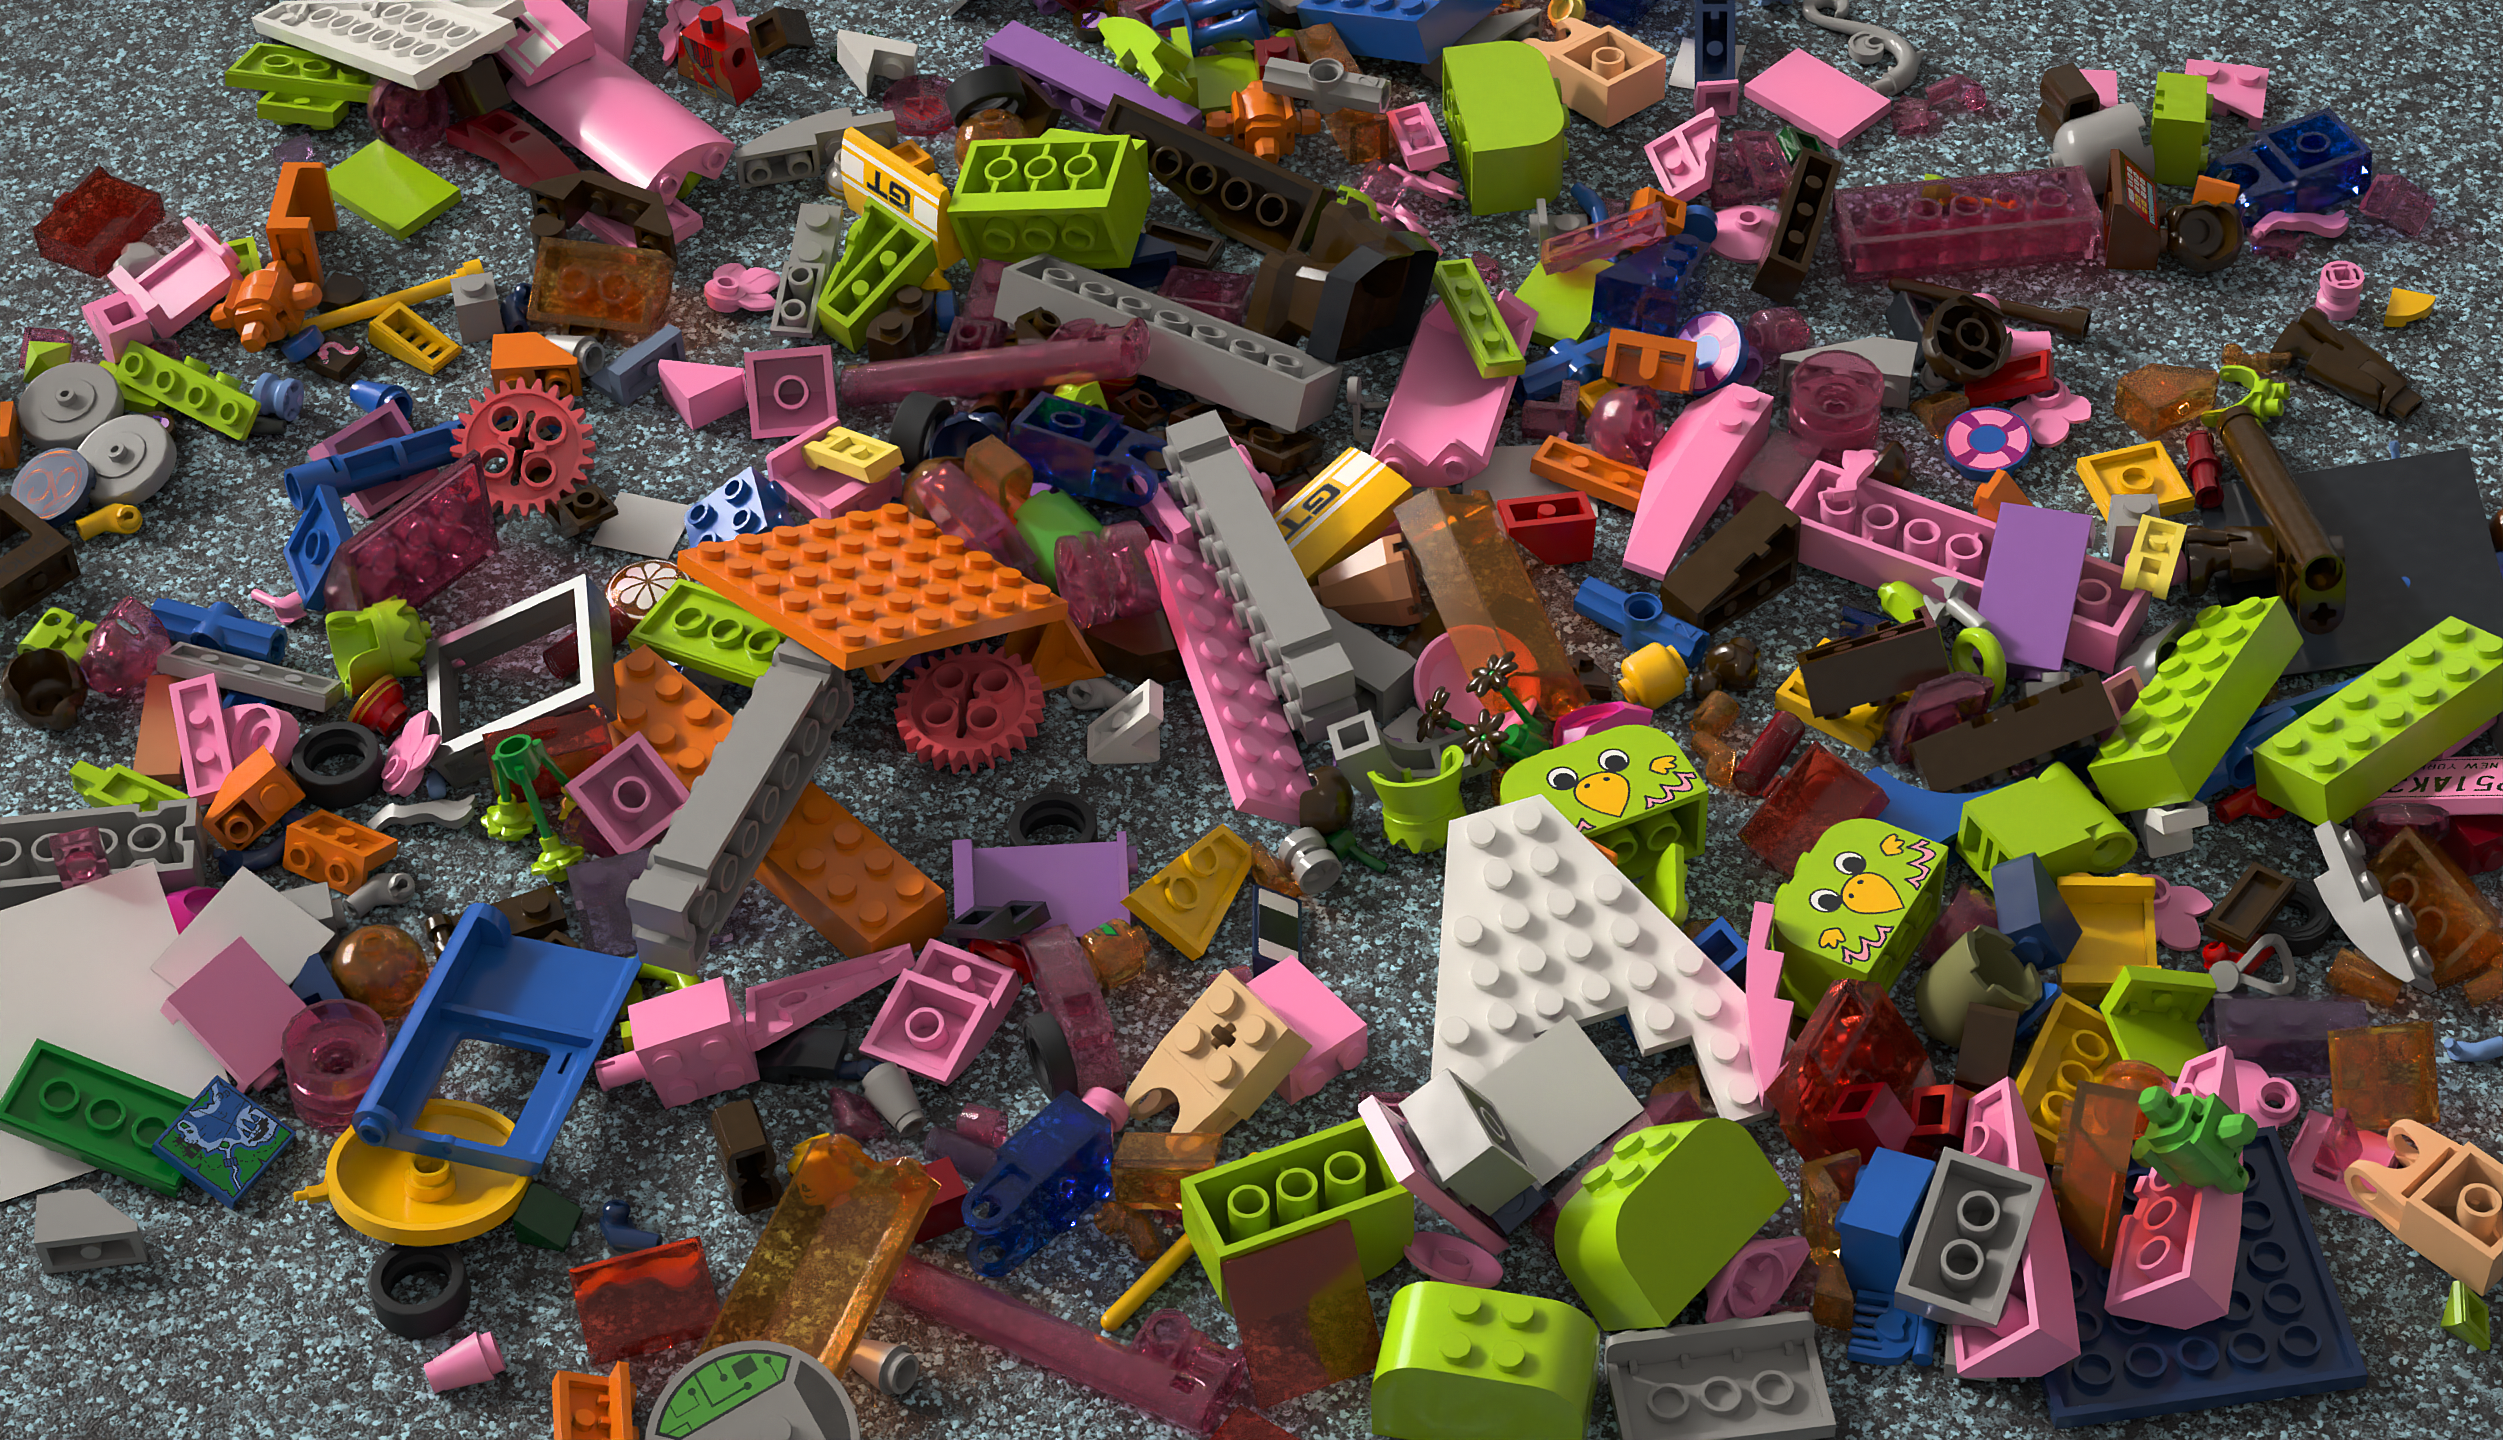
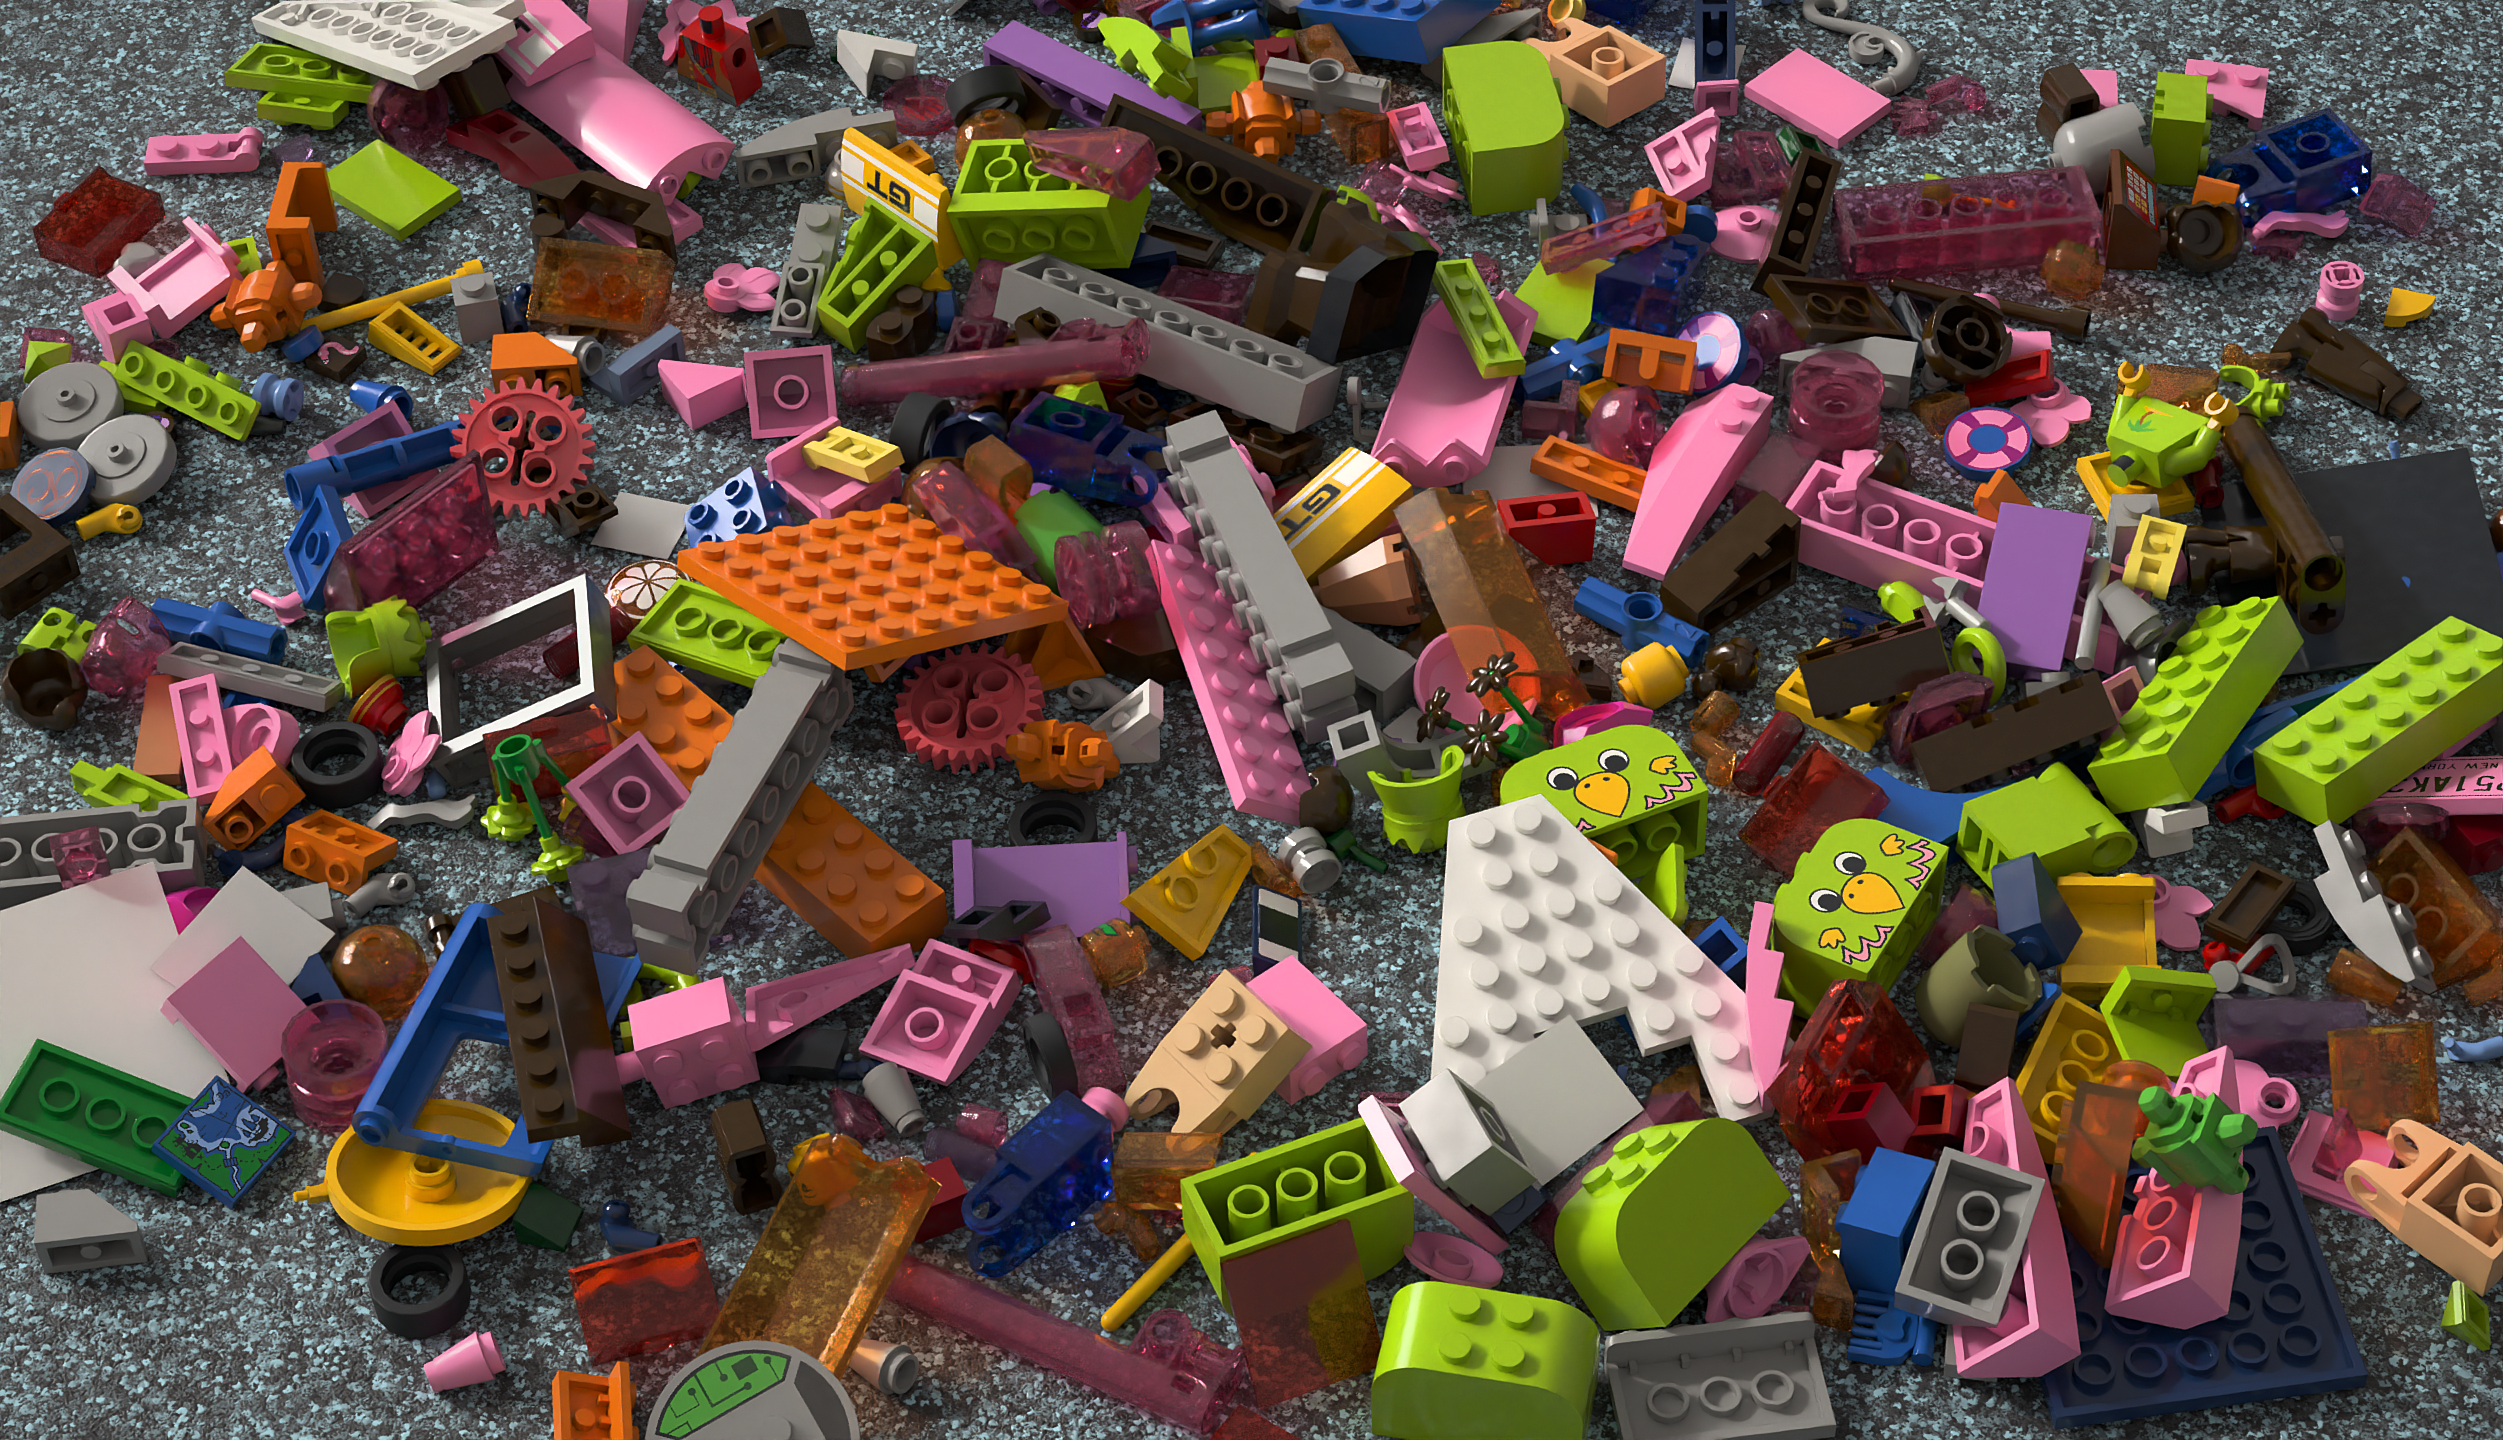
none -> bright pink plate [144,127,264,176]
none -> dark brown slope [486,896,632,1149]
none -> orange piece [1006,719,1120,793]
none -> clear pink slope [1022,126,1161,202]
none -> dark brown plate [1762,274,1910,344]
none -> clear orange head [2039,240,2106,301]
none -> light grey bar [2075,559,2111,670]
none -> light grey cone [2098,579,2165,650]
none -> lime torso [2106,361,2239,488]

